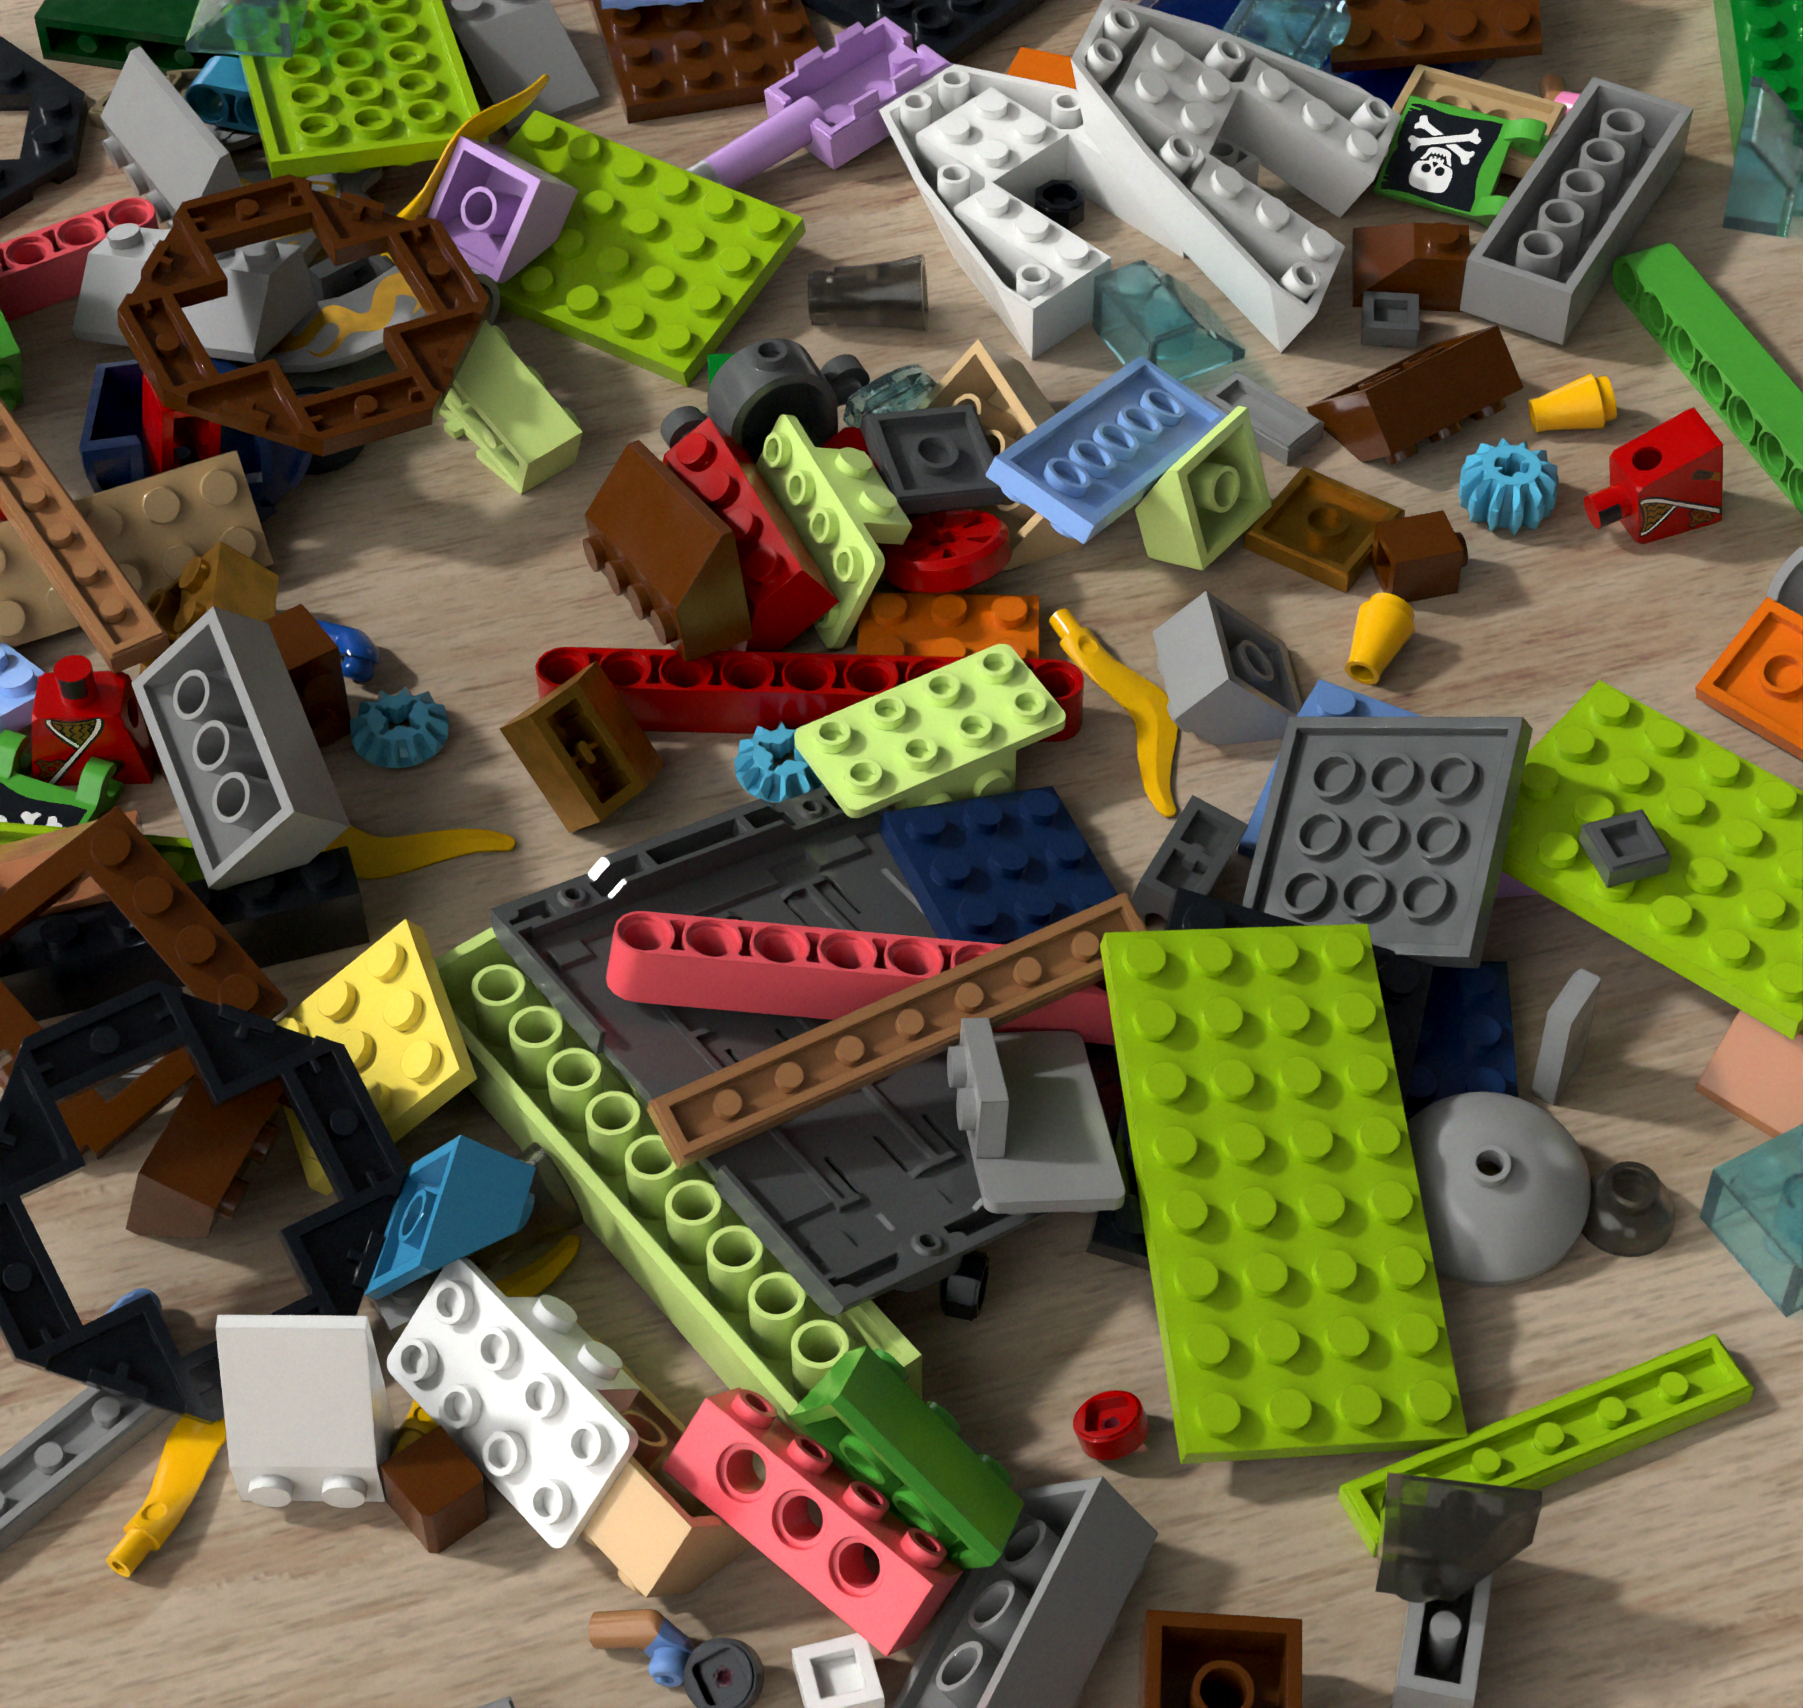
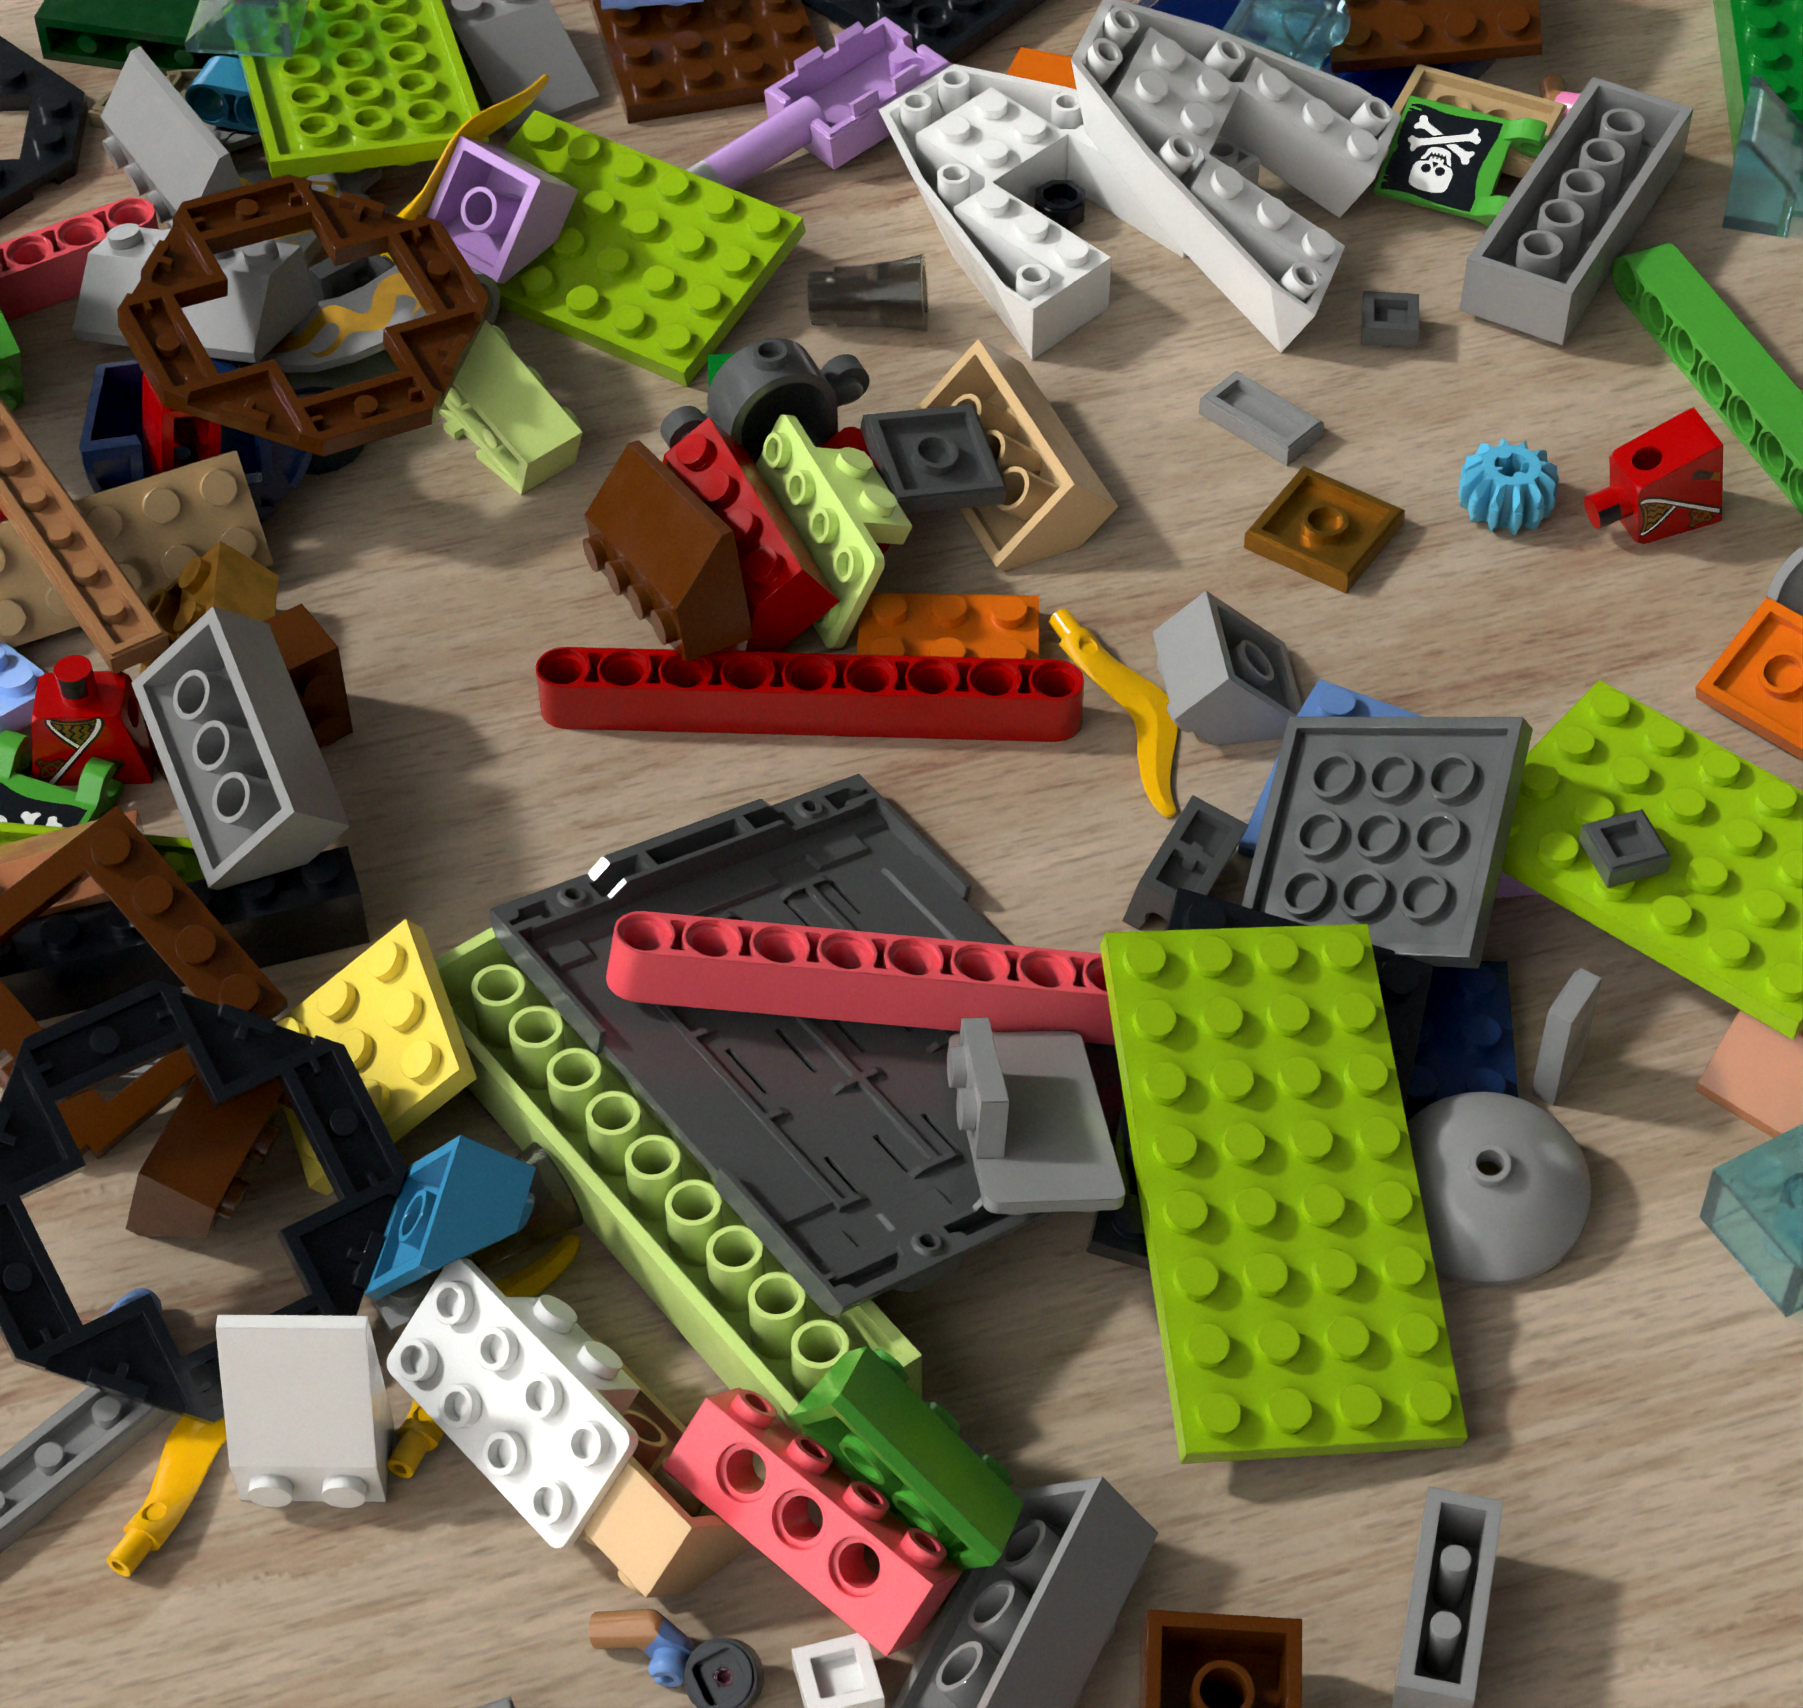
blue arm [316,619,380,683] -> none
yellow piece [323,825,516,879] -> none
medium azure gear [350,686,449,768] -> none
reddish brown piece [379,1425,489,1553] -> none
pearl gold slope [500,661,665,833] -> none
medium nougat tile [647,892,1149,1170] -> none
medium azure gear [734,720,824,803] -> none
yellowish green bracket [794,644,1066,818] -> none
clear light blue tile [843,364,937,429] -> none
dark blue plate [878,786,1118,945] -> none
red wheel [880,509,1012,594] -> none
black tile [939,1251,990,1321] -> none
light blue plate [985,355,1228,545] -> none
red tile [1073,1390,1149,1461] -> none
clear light blue slope [1092,260,1245,382] -> none
yellowish green slope [1135,406,1272,571] -> none
reddish brown slope [1306,325,1524,465] -> none
lime tile [1338,1333,1754,1557] -> none
yellow cone [1345,593,1415,685] -> none
reddish brown slope [1352,222,1470,312] -> none
reddish brown brick [1370,510,1468,602] -> none
clear smoke slope [1375,1472,1542,1603] -> none
yellow cone [1528,373,1617,433] -> none
clear smoke piece [1582,1161,1675,1257] -> none

